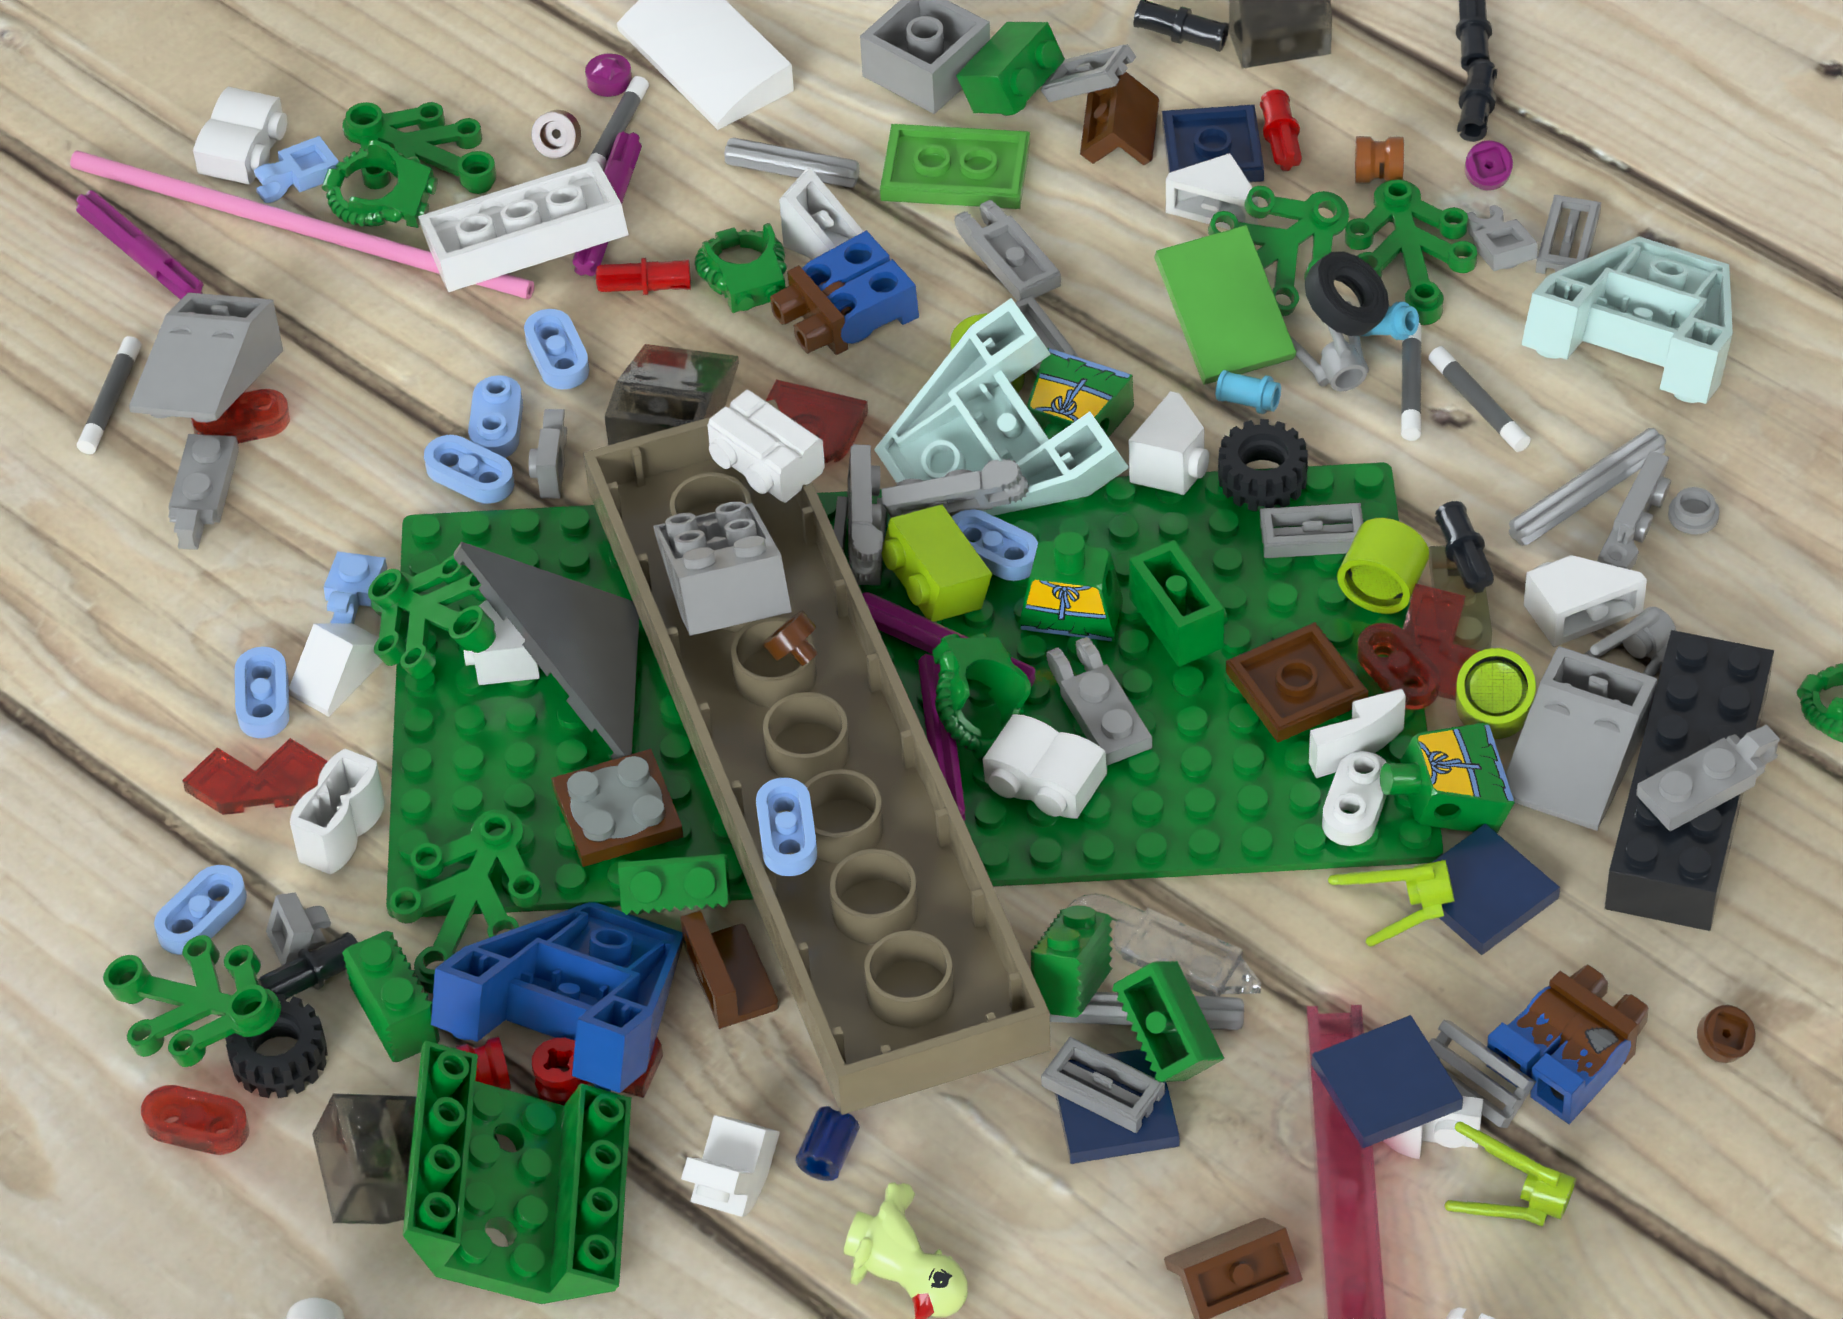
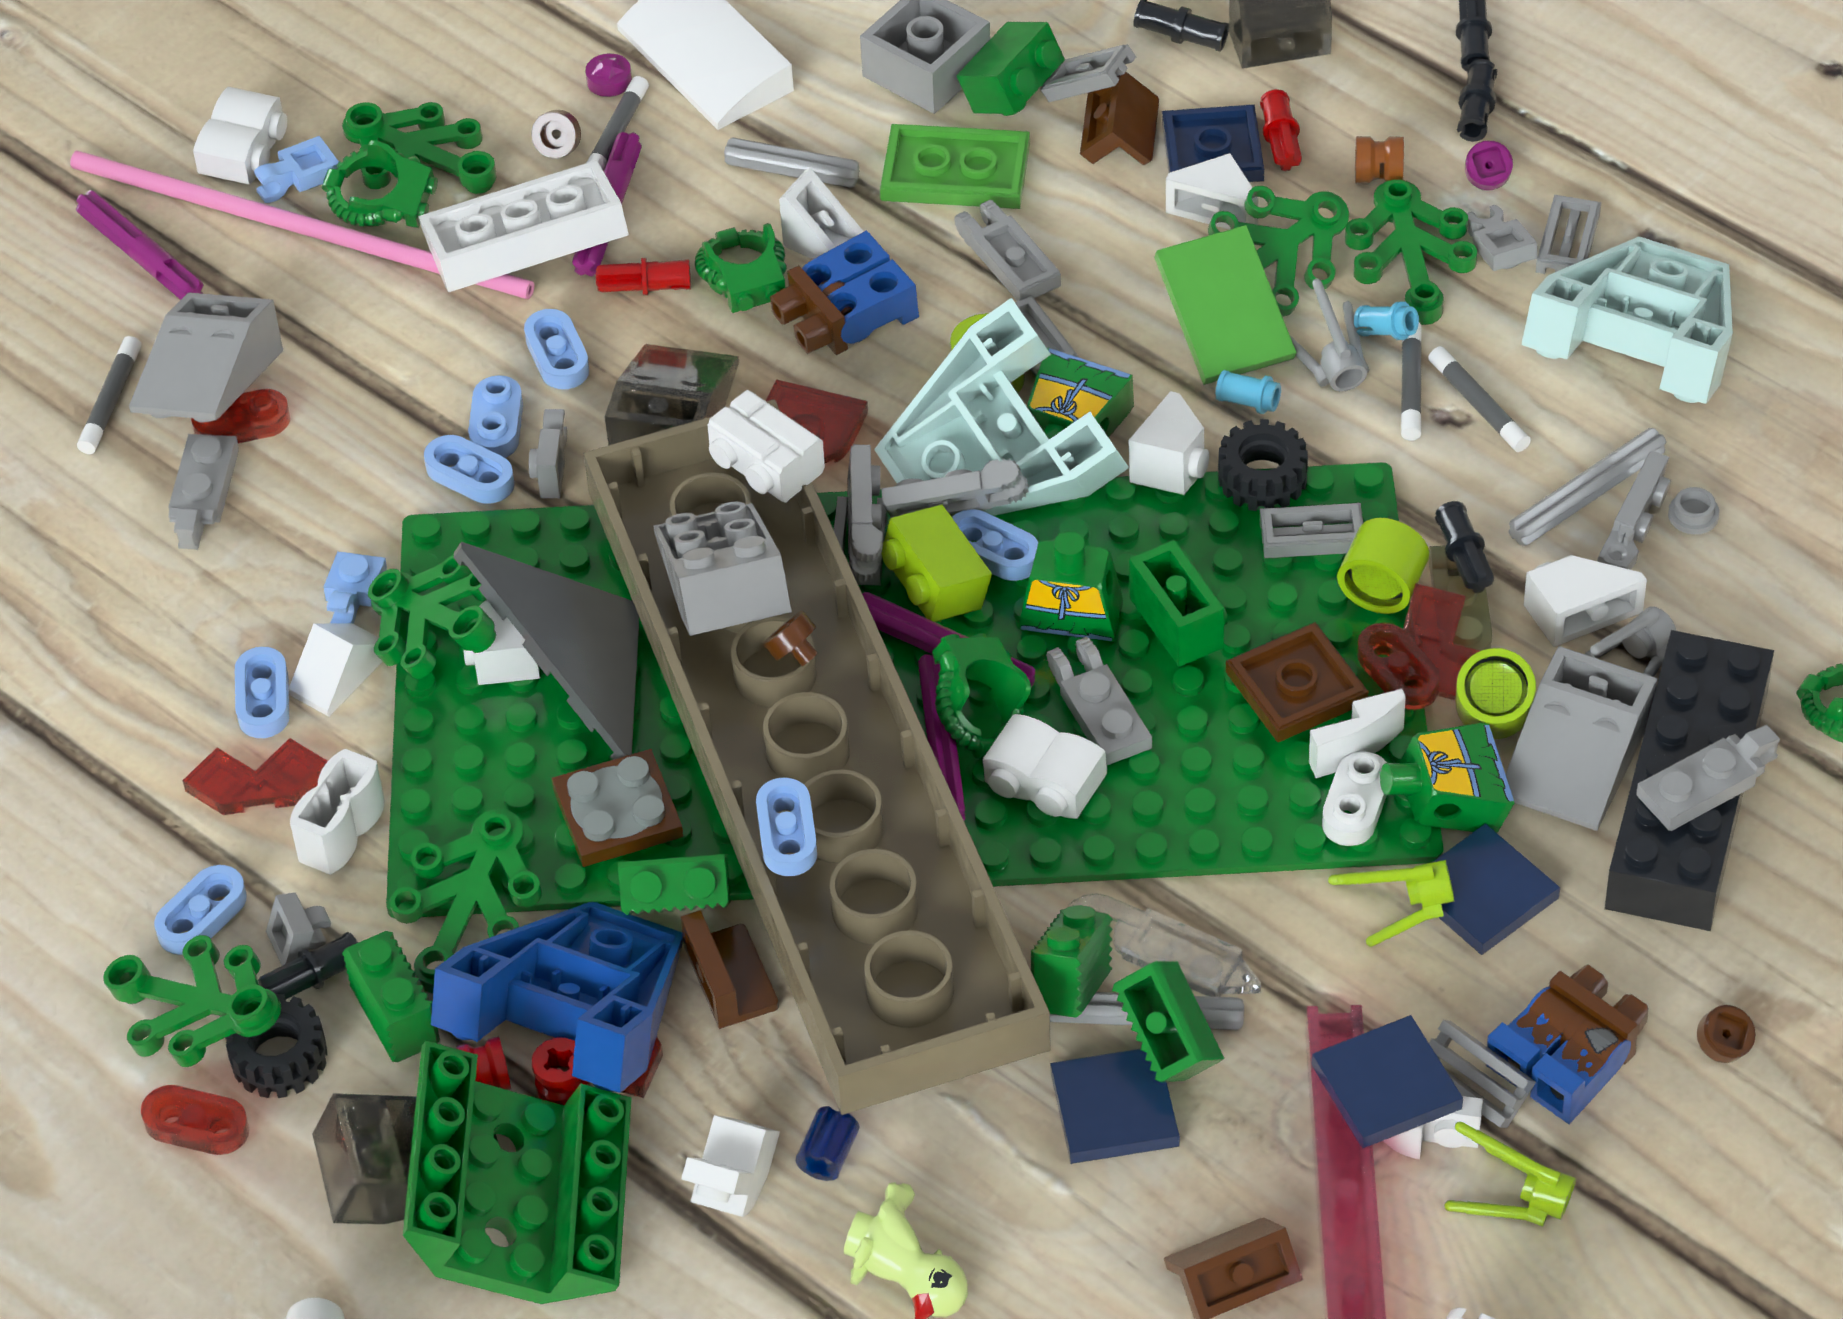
light grey tile [1041,1037,1165,1133] -> none
black tyre [1305,251,1389,336] -> none

